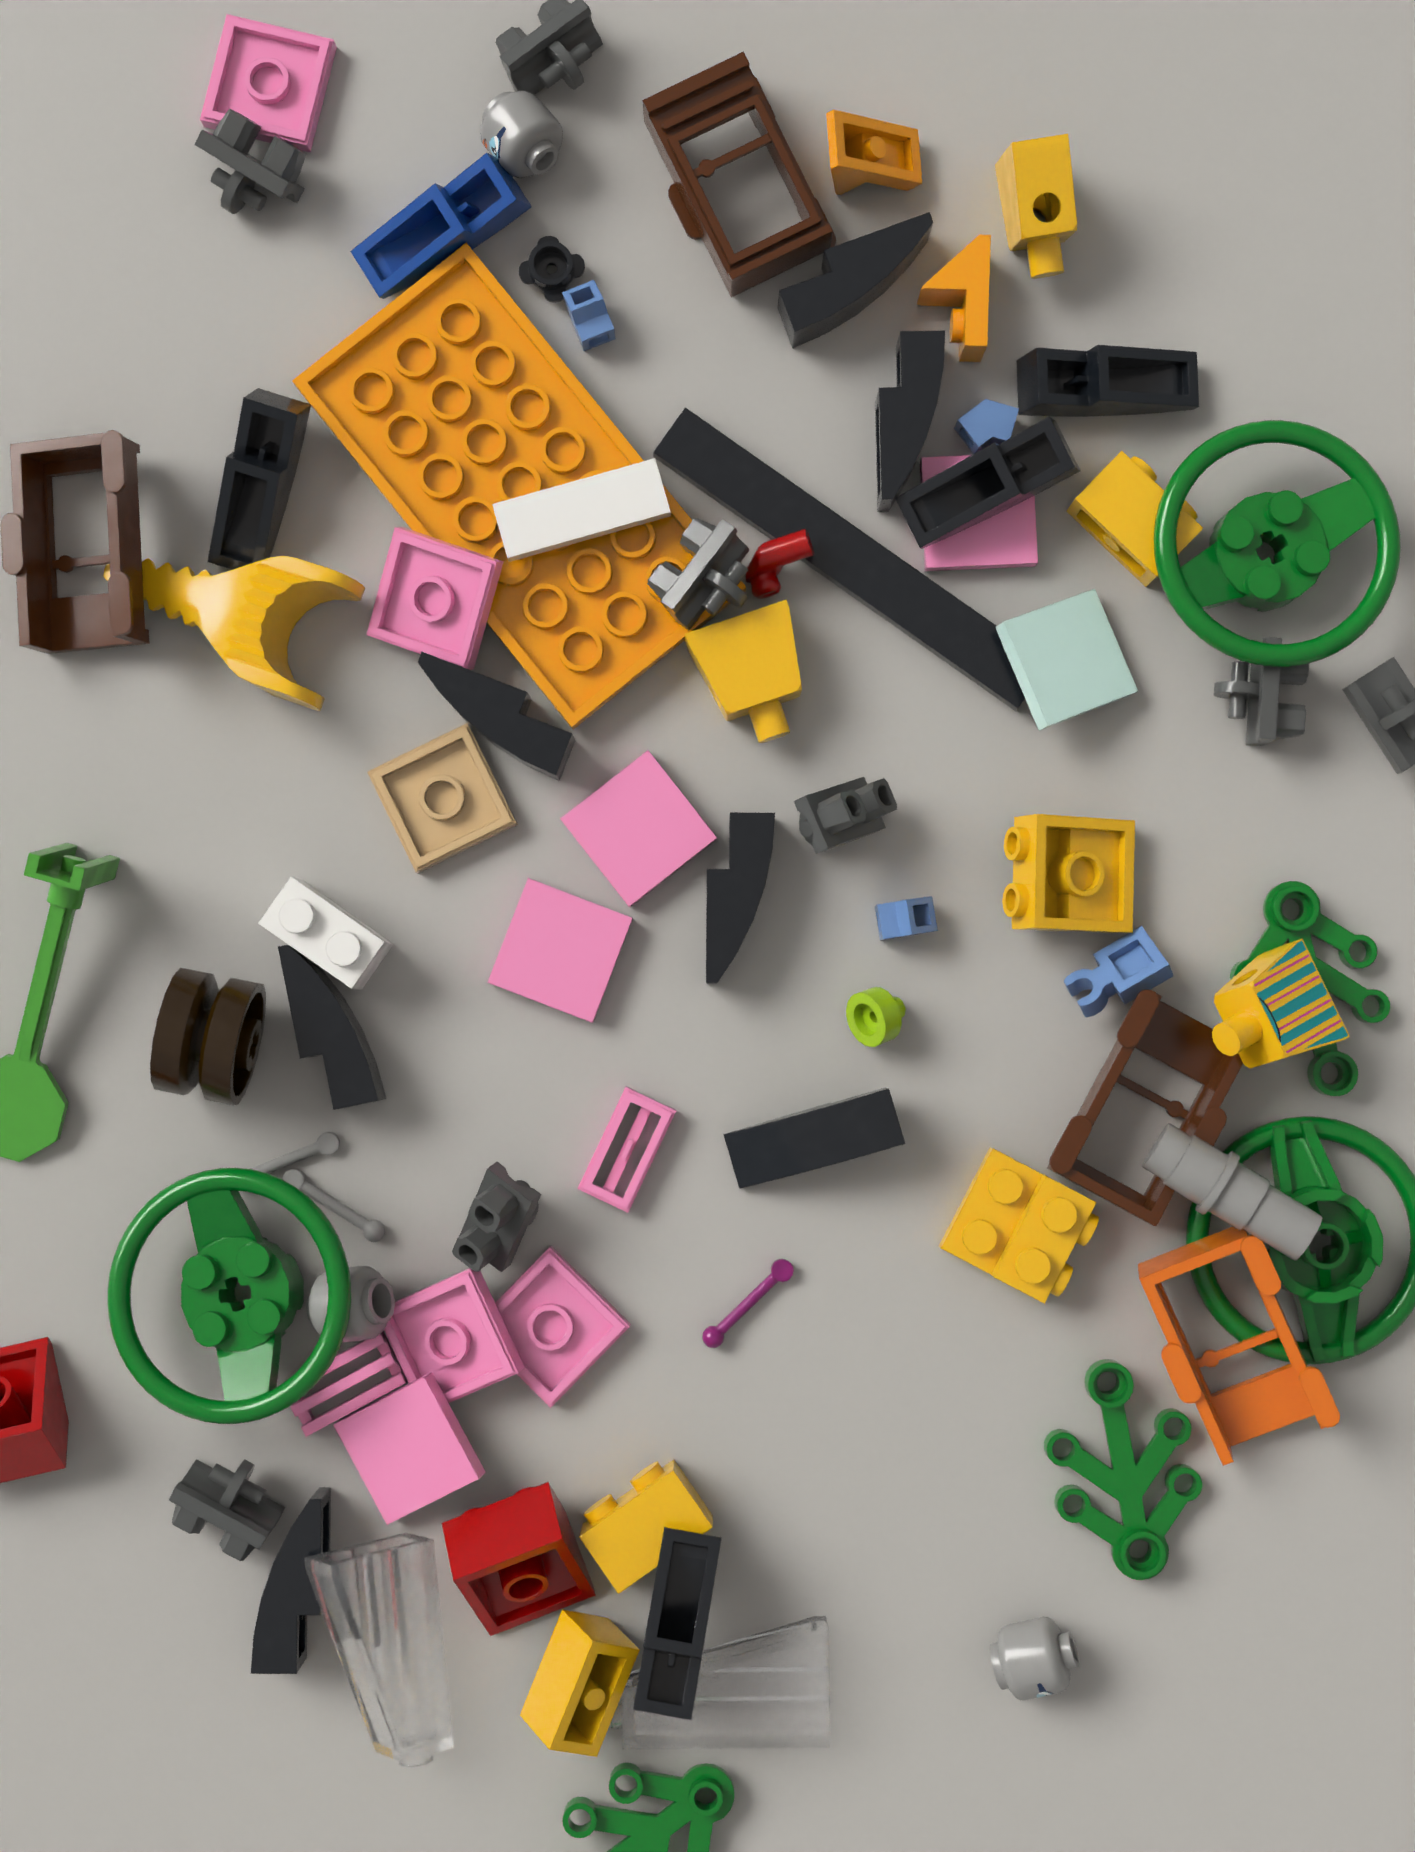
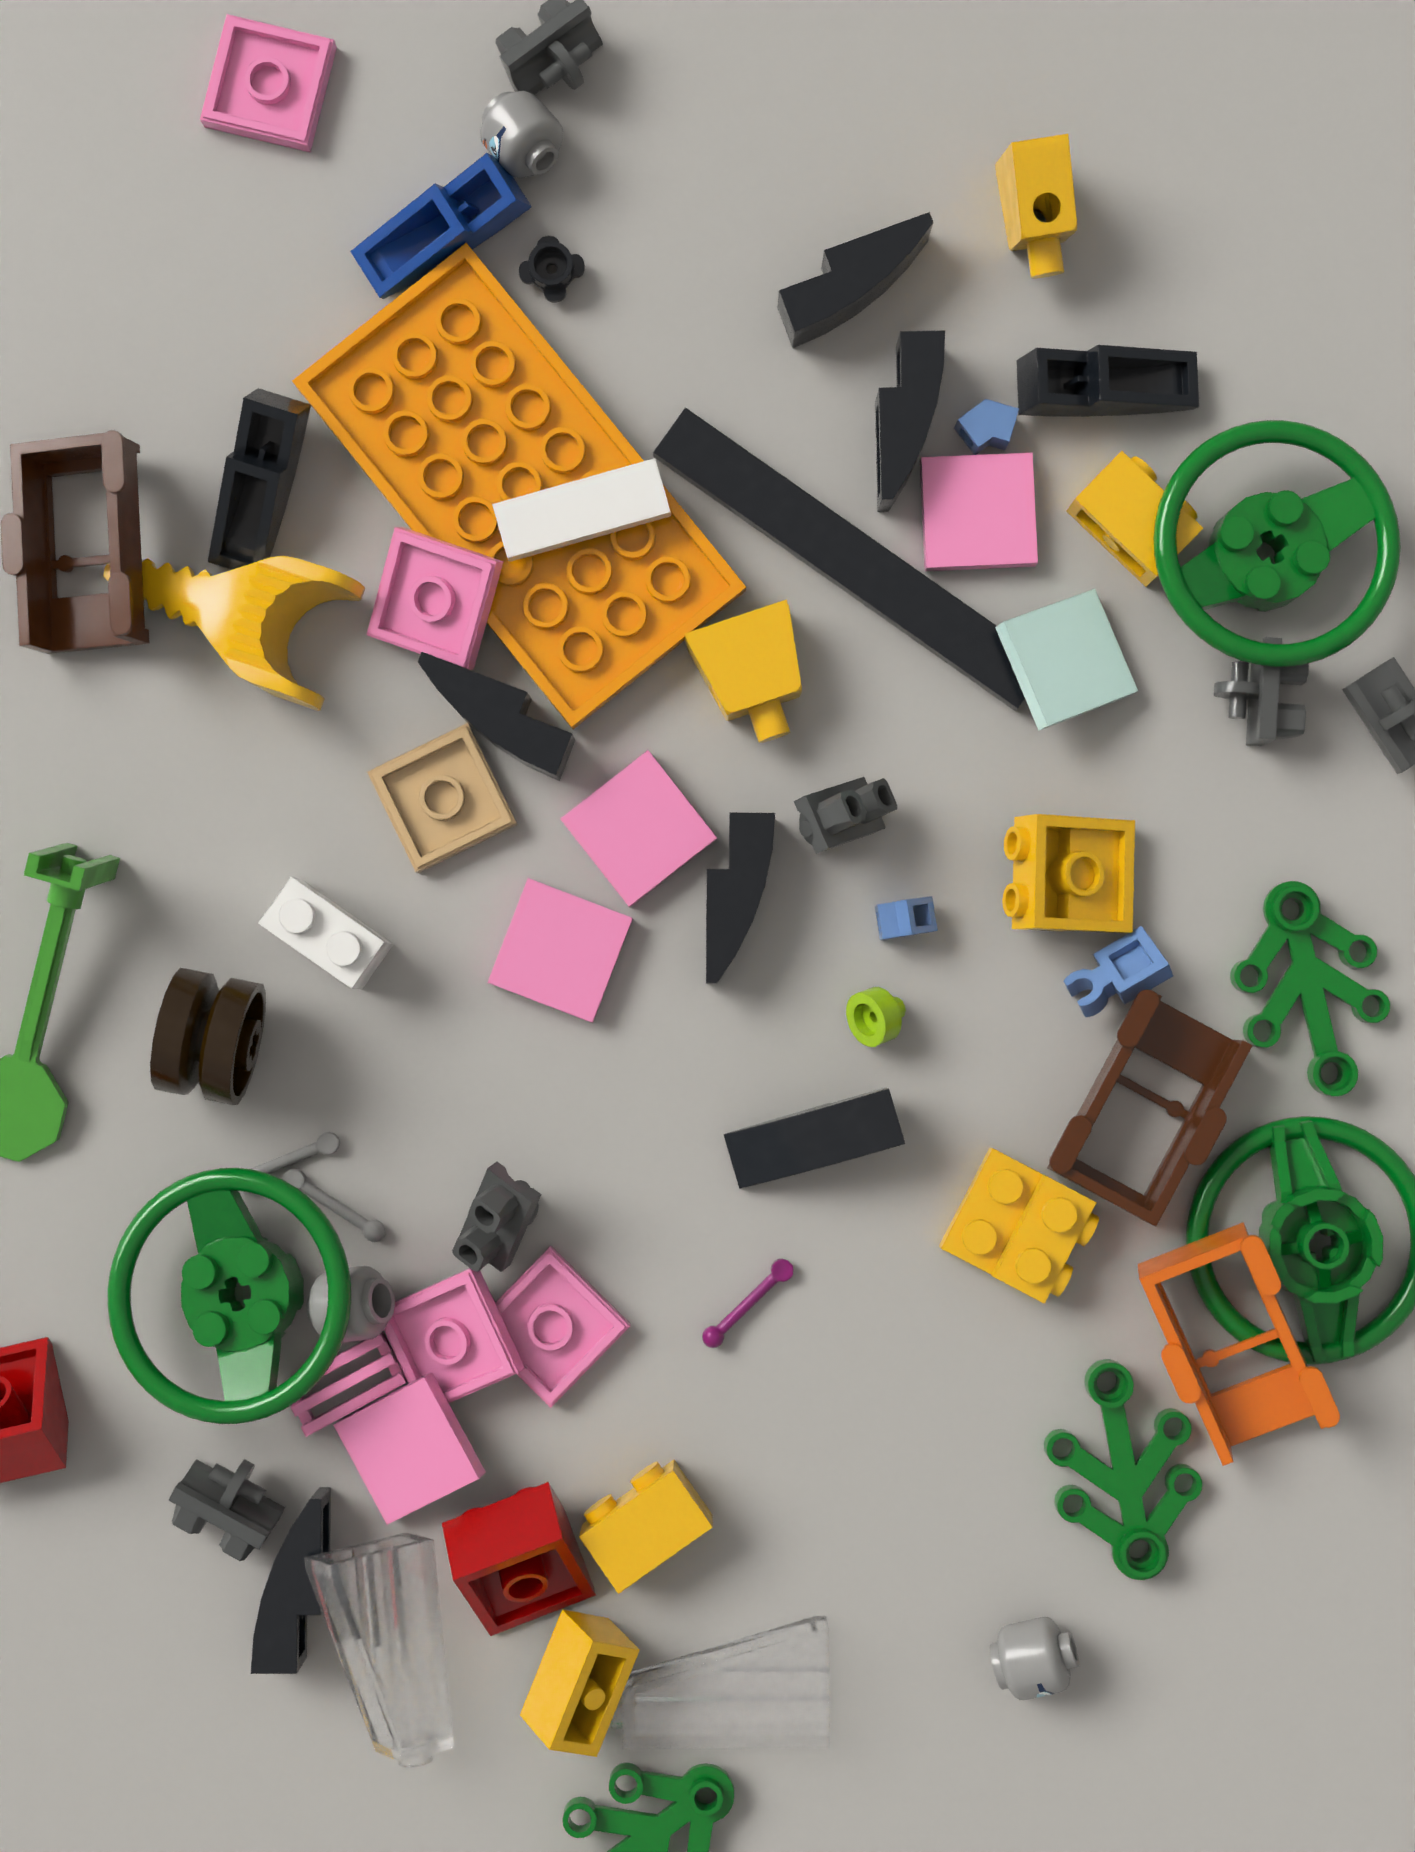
dark grey hips [194,108,306,214] -> none
black slope [278,945,386,1110] -> none
medium blue piece [562,280,616,351] -> none
bright pink tile [578,1086,677,1213] -> none
black slope [633,1527,722,1721] -> none
reddish brown piece [642,51,836,298] -> none
dark grey hips [647,518,749,630] -> none
red arm [745,529,814,599] -> none
light orange slope [826,109,922,195] -> none
black slope [895,416,1081,549] -> none
light orange slope [917,234,991,362] -> none
light grey piece [1142,1123,1323,1261] -> none
yellow torso [1212,938,1350,1069] -> none

